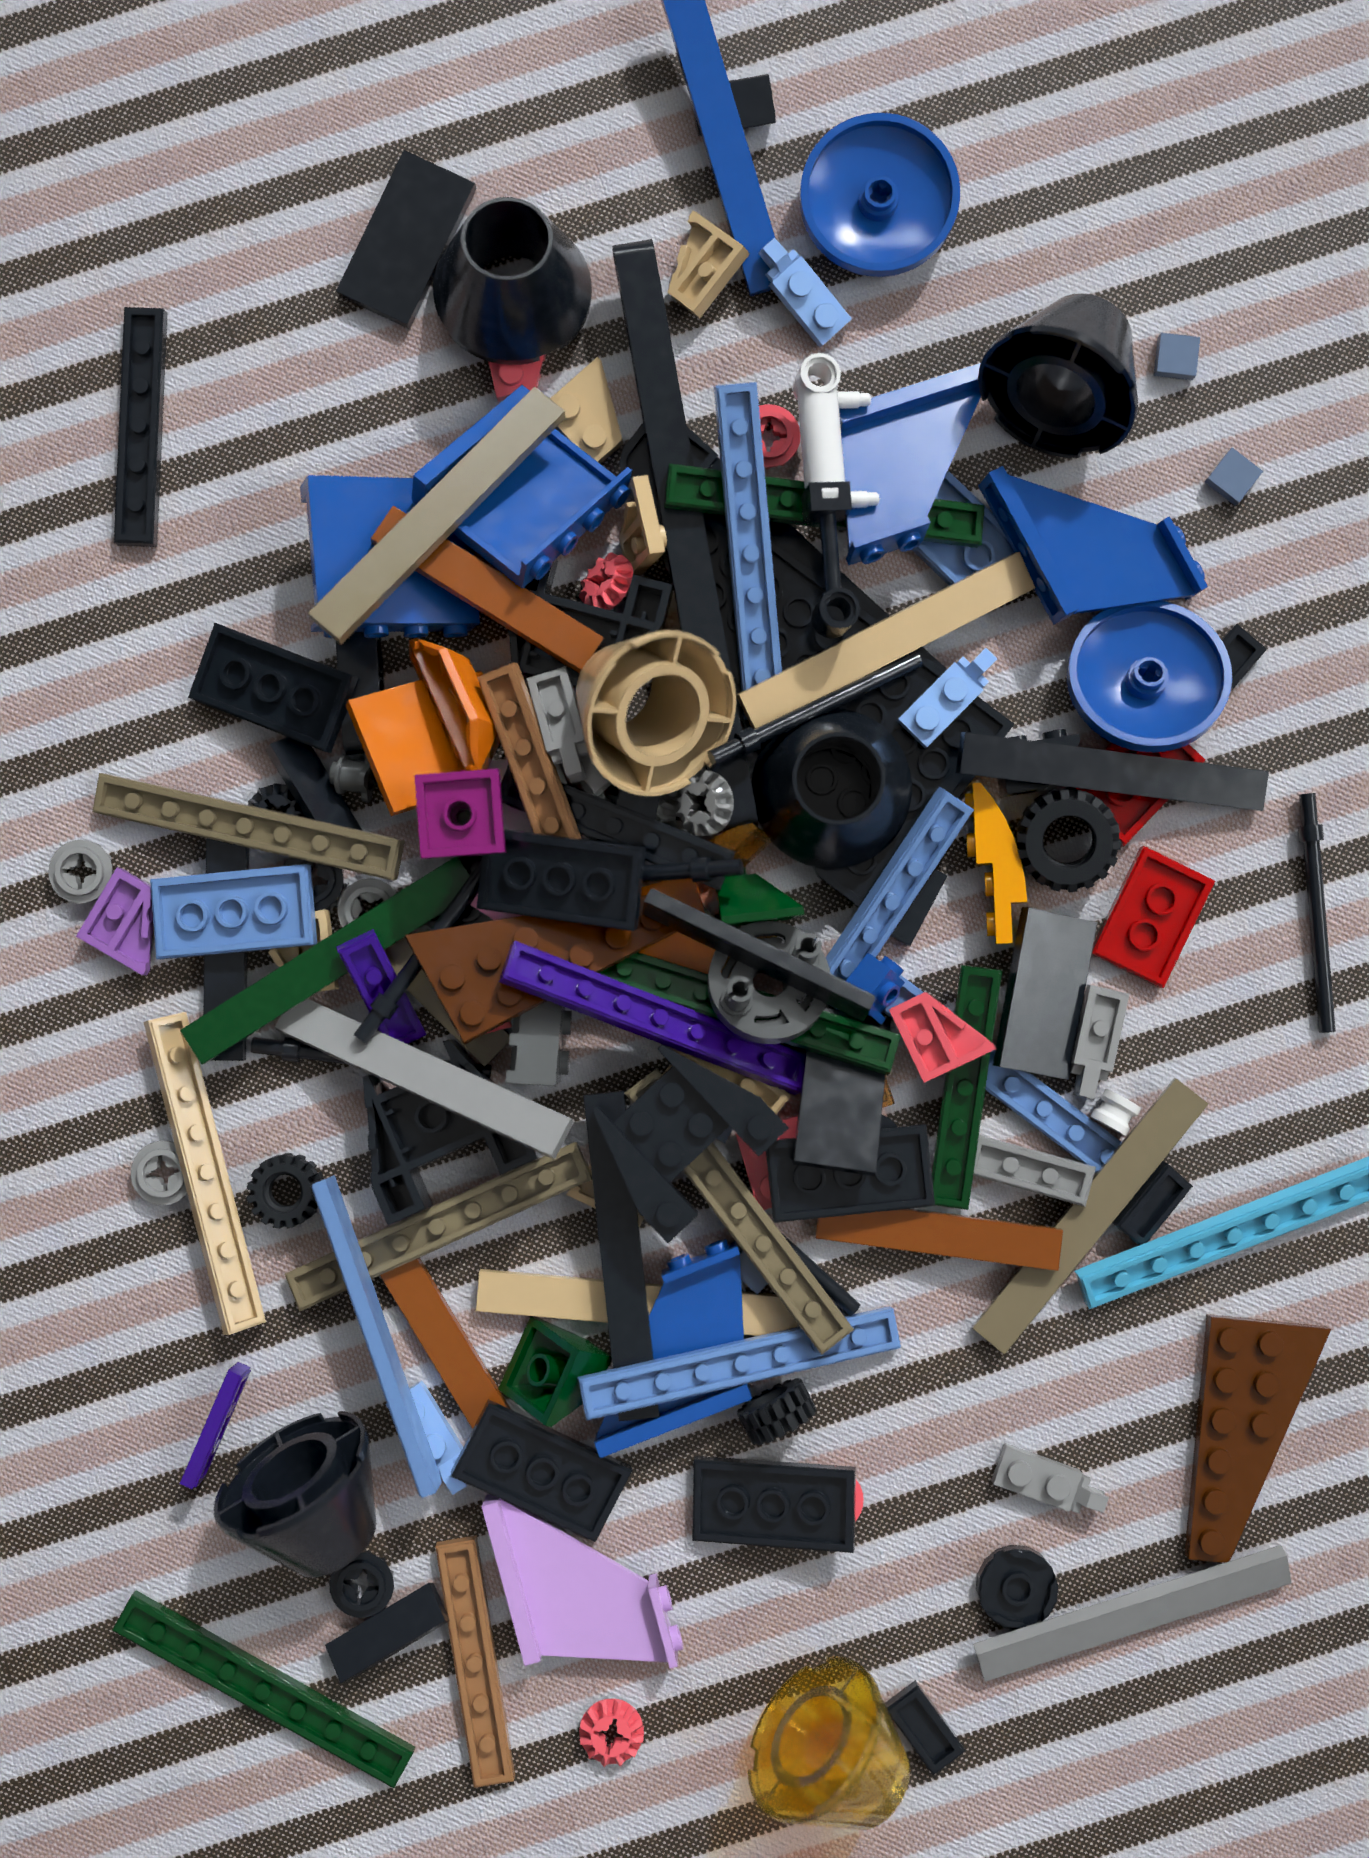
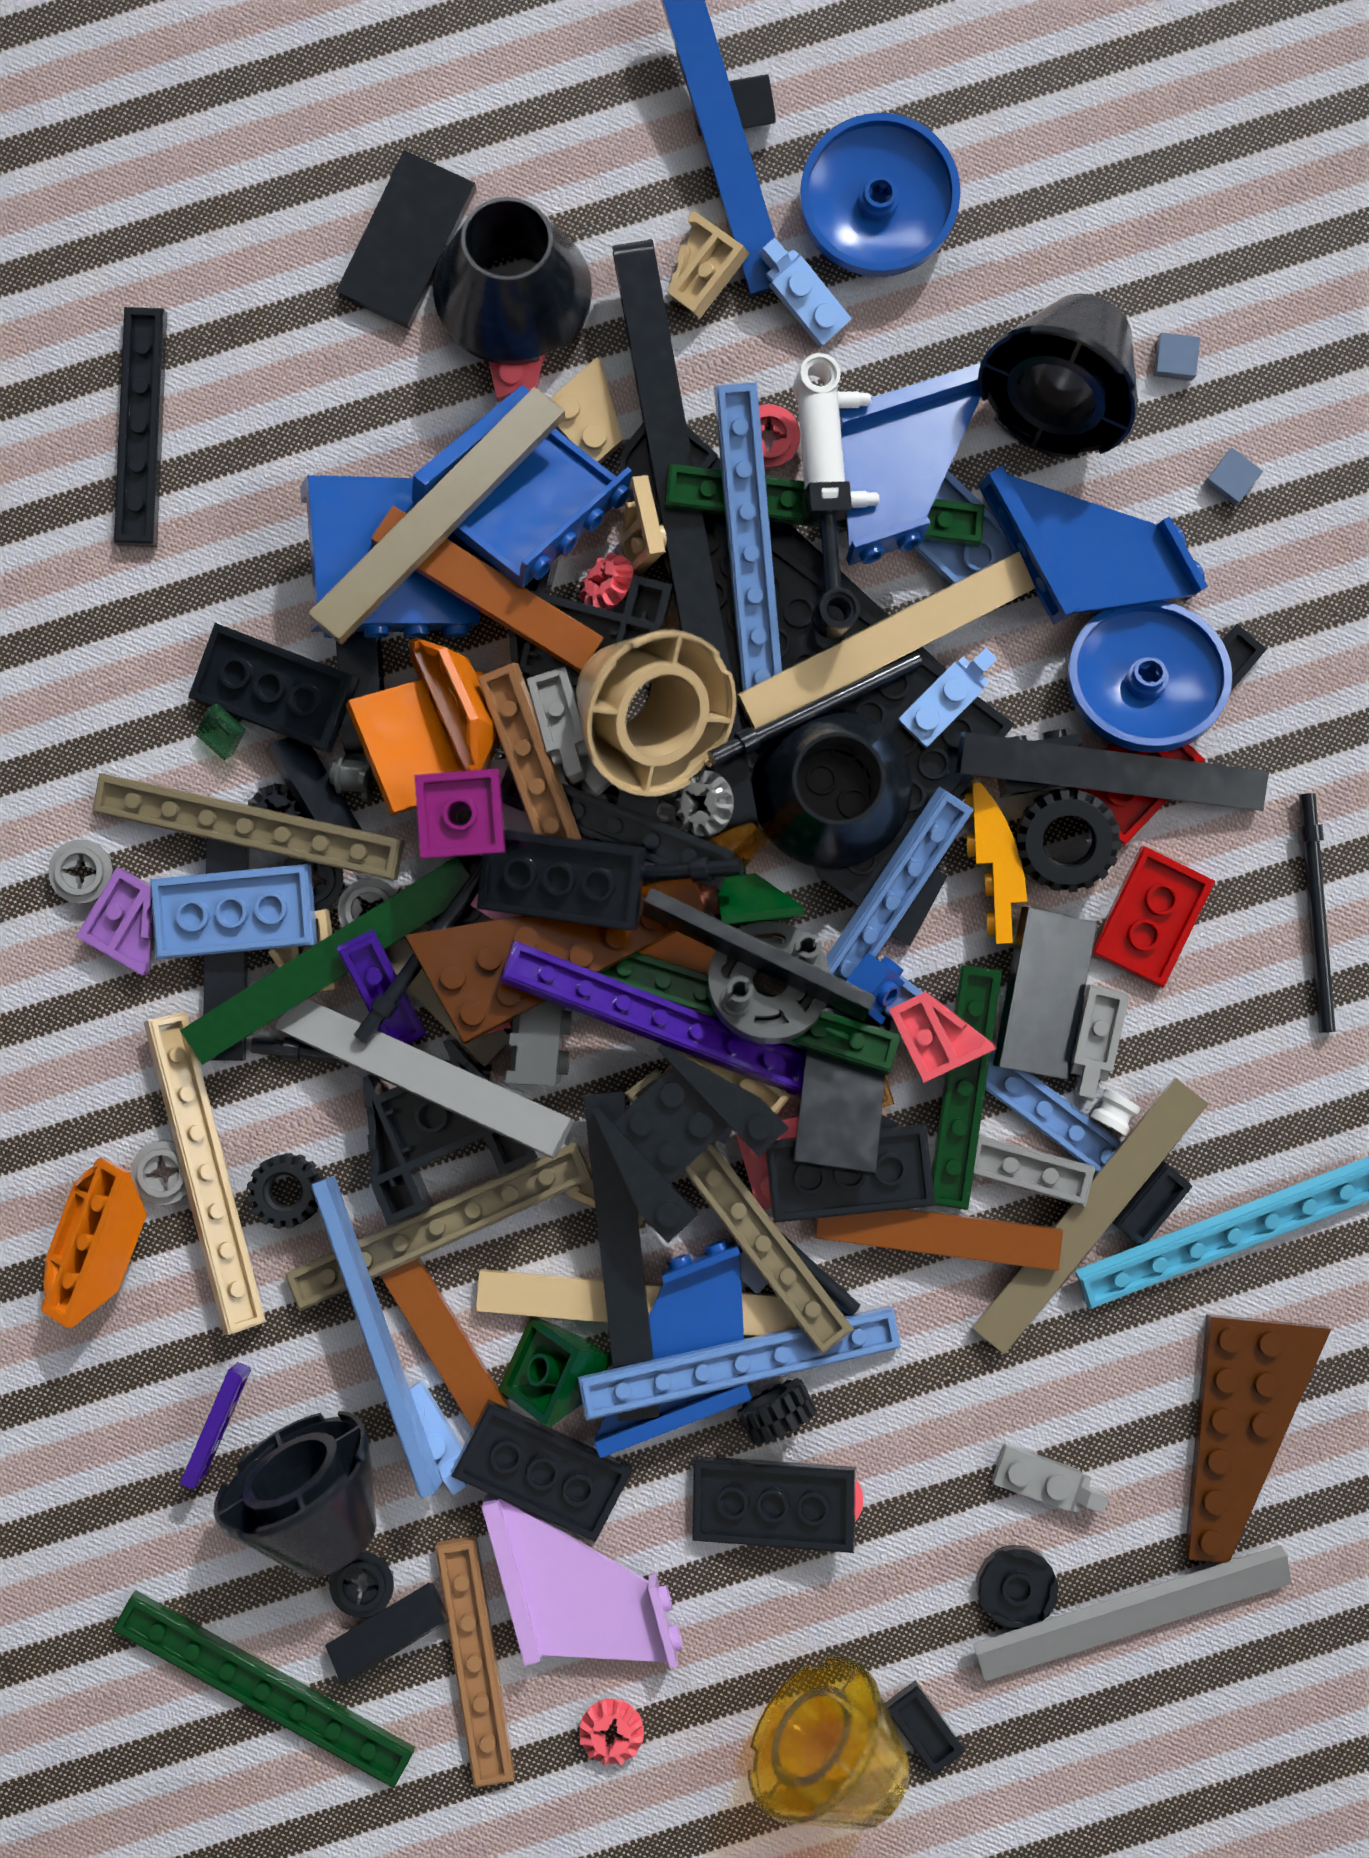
none -> orange wedge [41,1158,147,1328]
none -> clear green tile [195,703,246,761]

